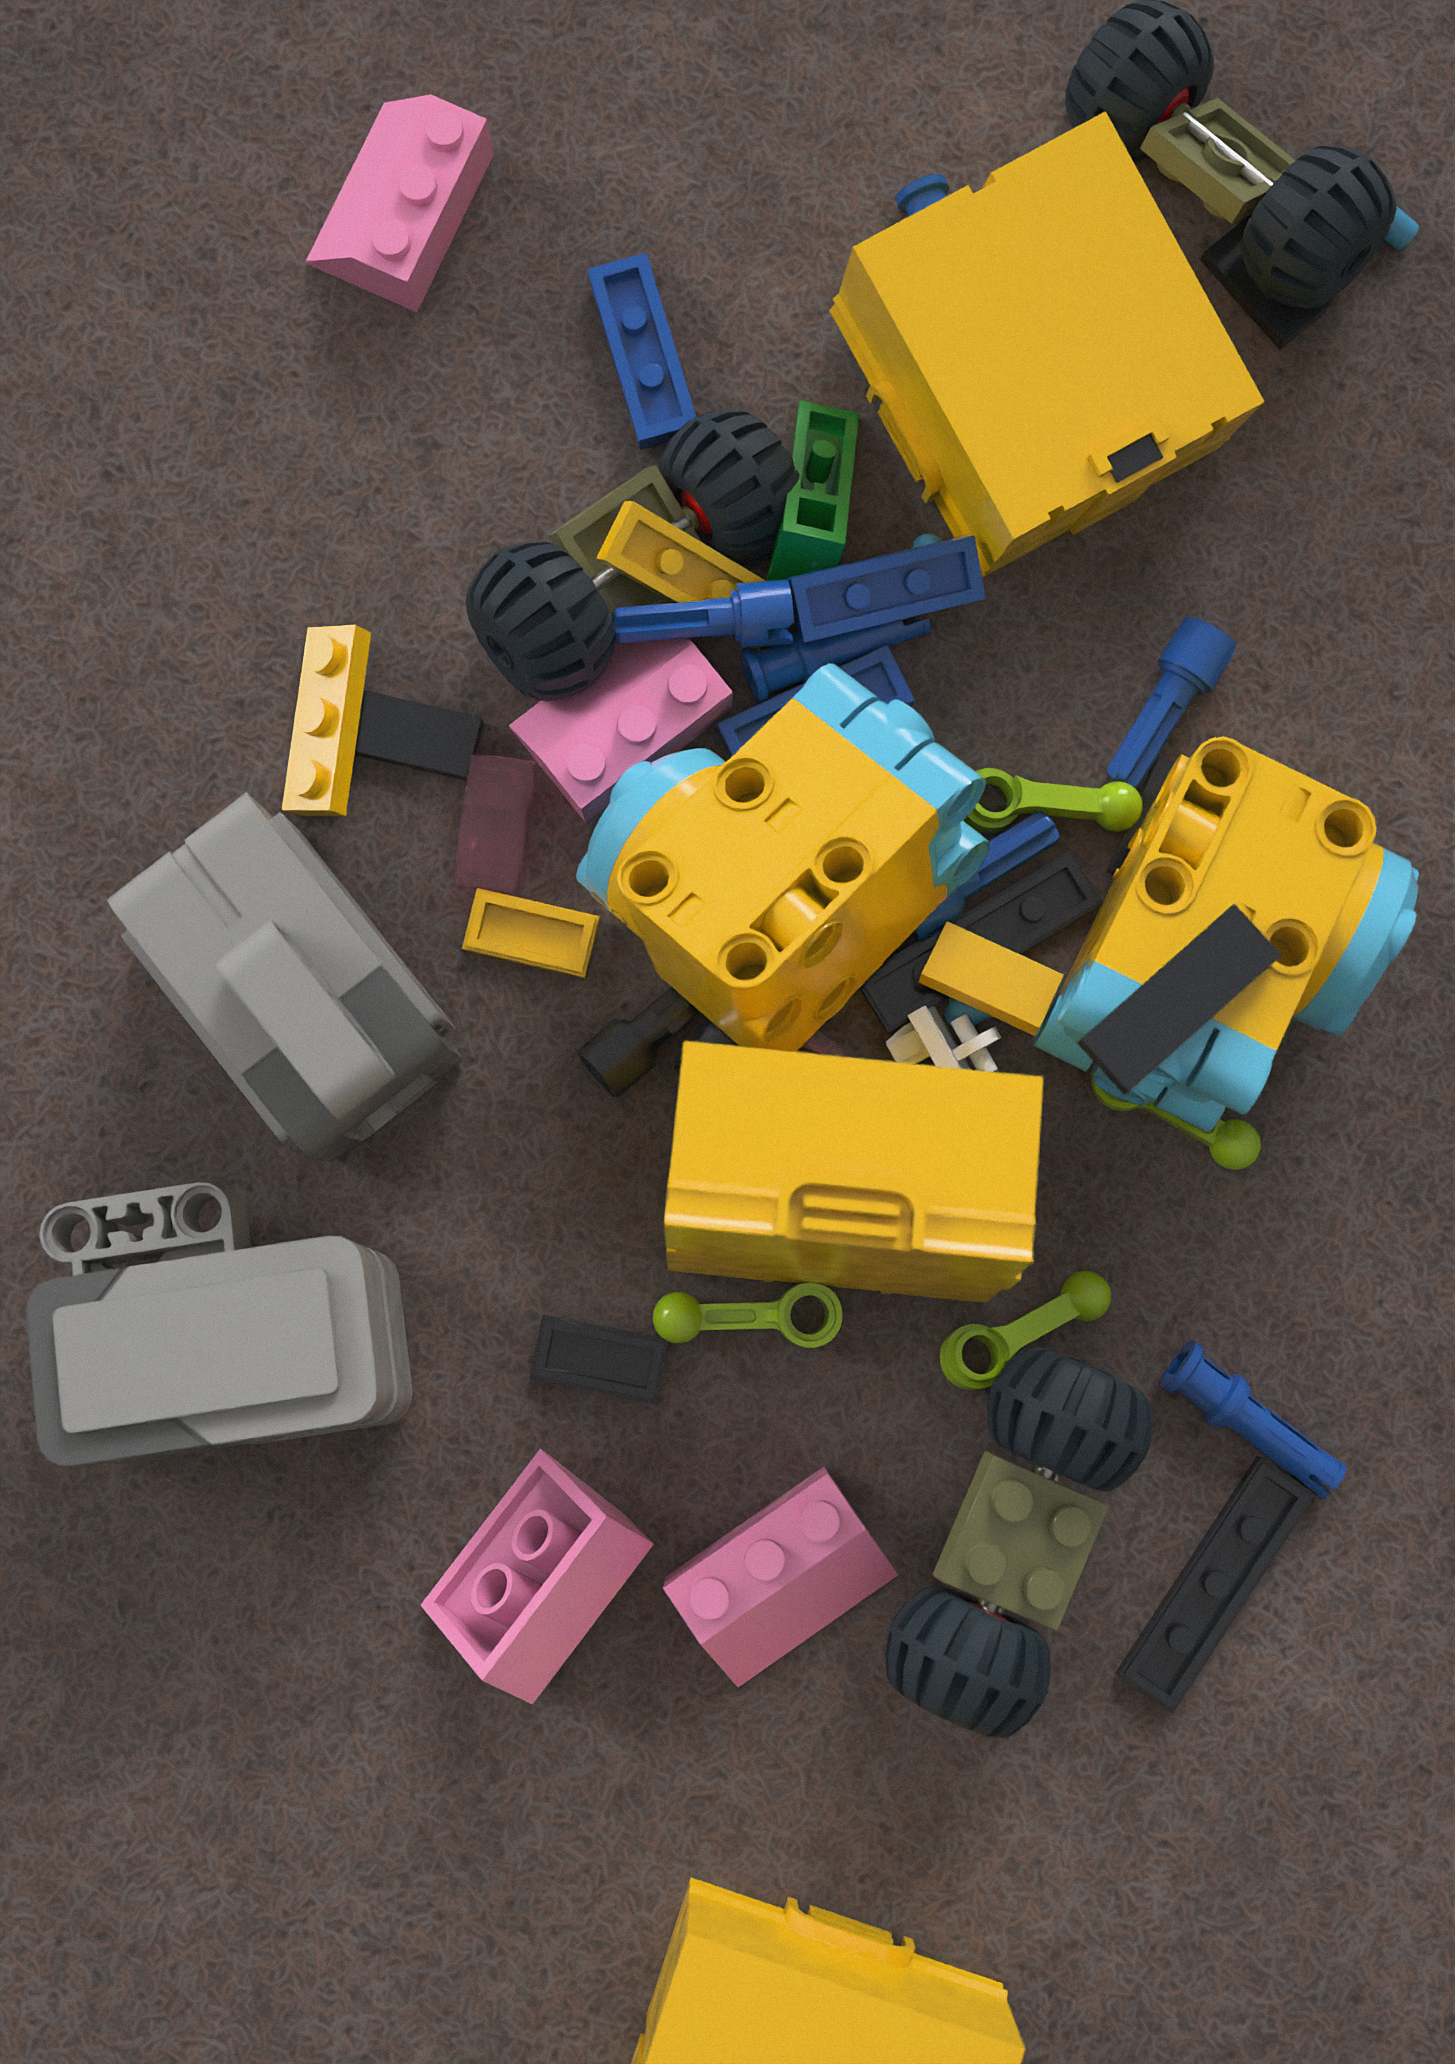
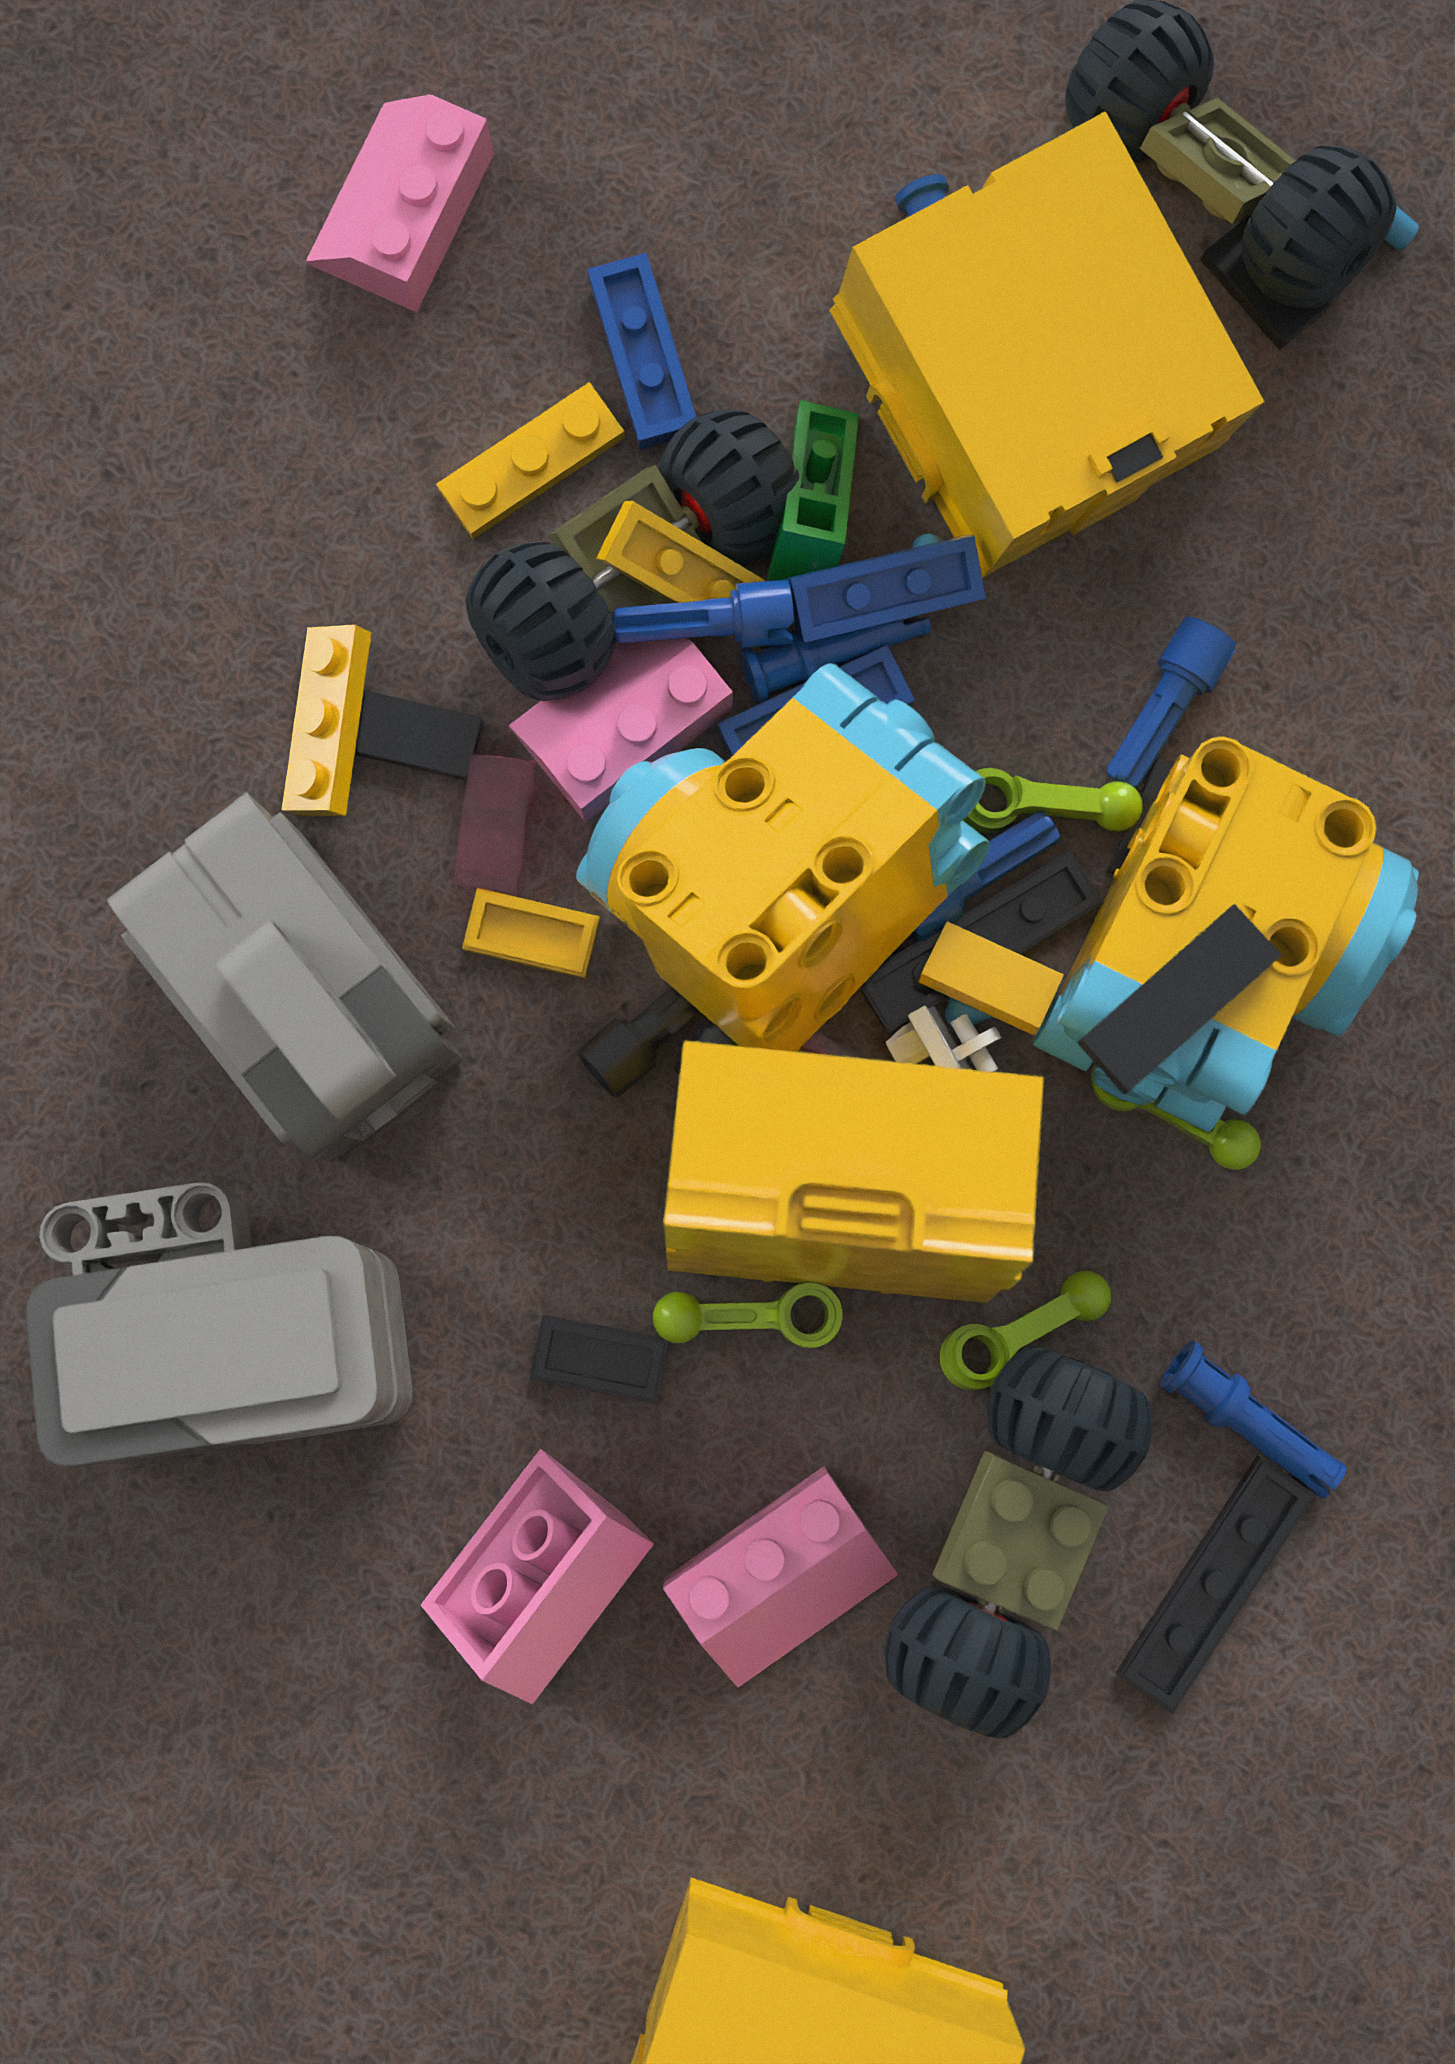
none -> yellow plate [436,382,625,539]

